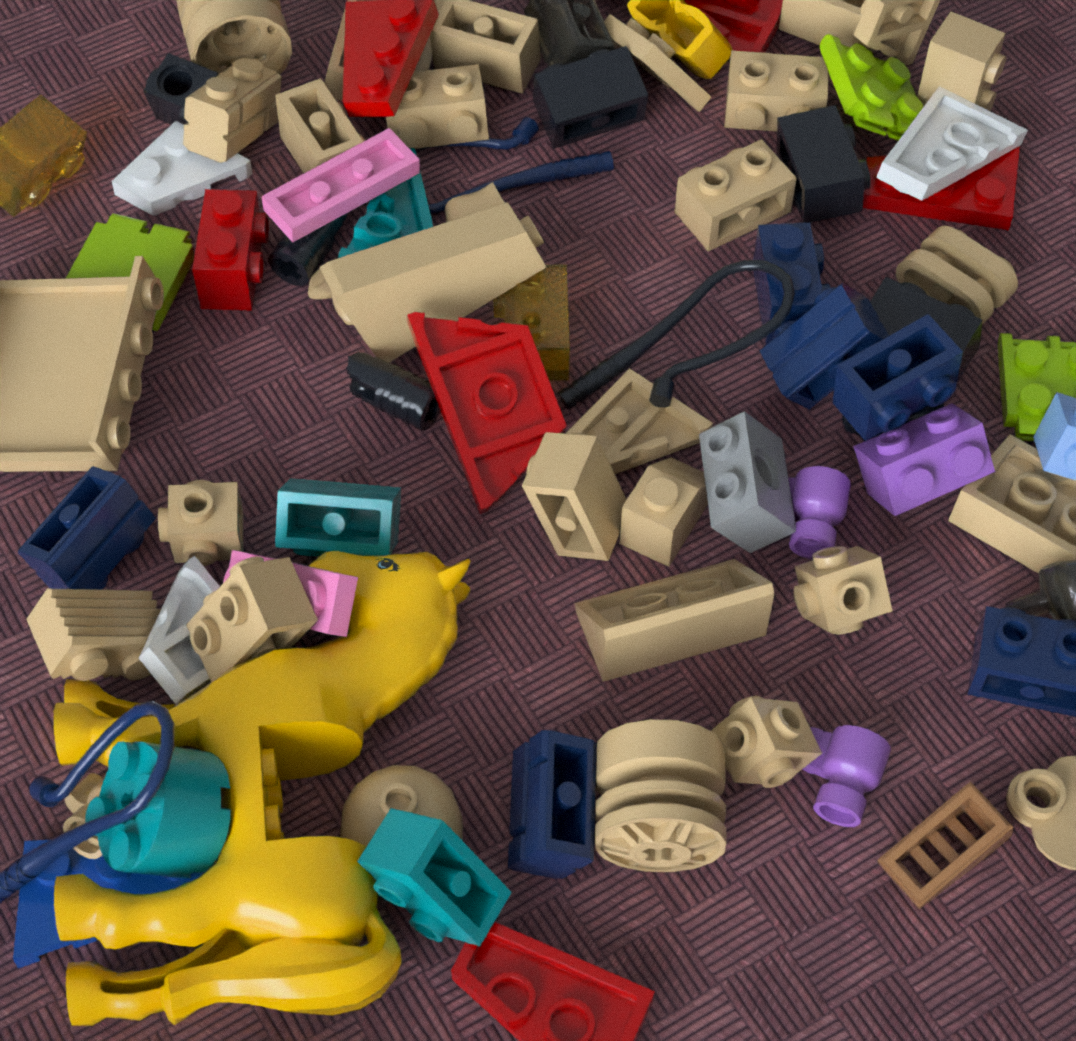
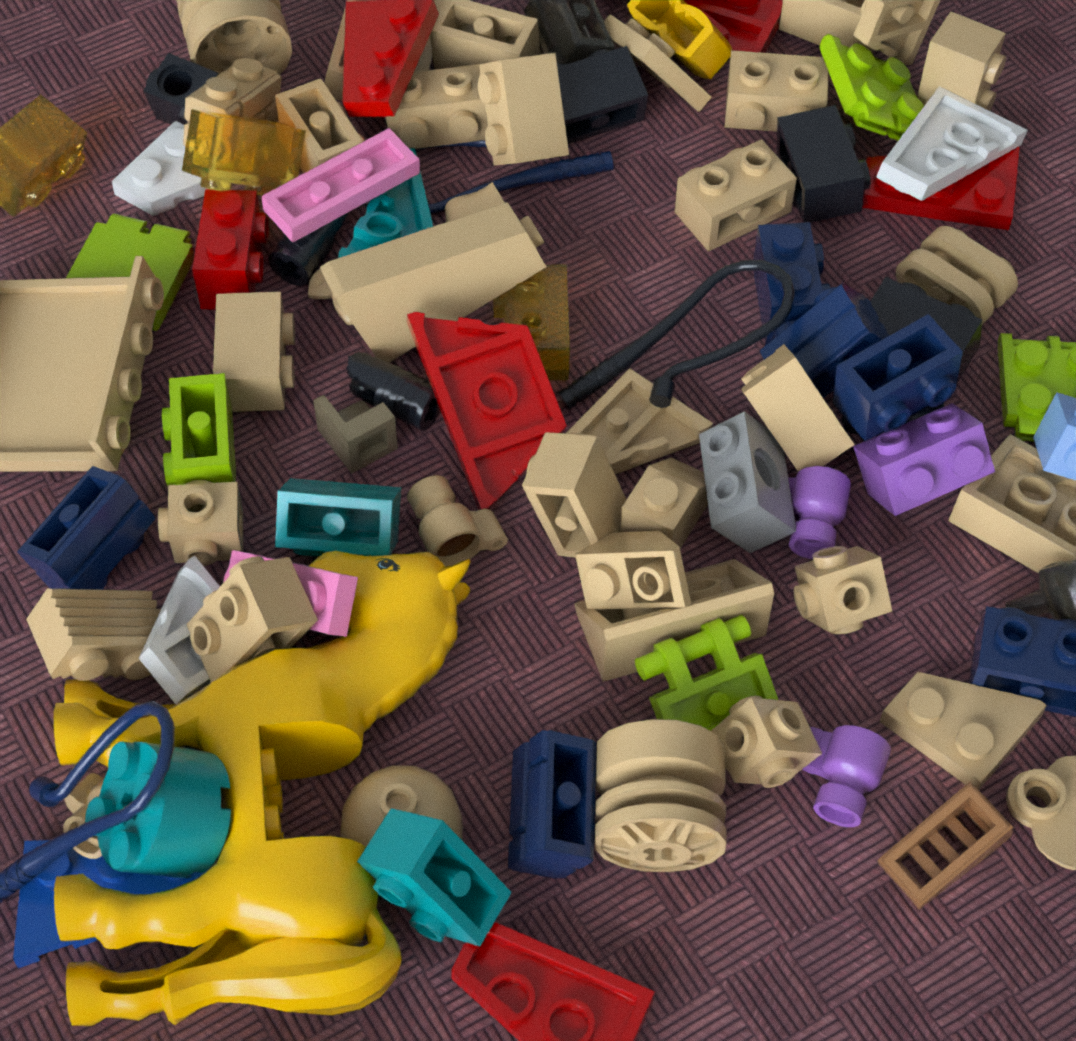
none -> lime brick [162,373,236,486]
none -> clear yellow brick [182,109,306,196]
none -> tan brick [213,292,295,412]
none -> dark tan panel [313,395,398,474]
none -> tan piece [407,475,508,566]
none -> tan brick [478,53,569,166]
none -> tan slope [575,531,691,610]
none -> lime plate [635,615,779,731]
none -> tan hinge [741,344,854,472]
none -> tan wing [880,672,1047,790]

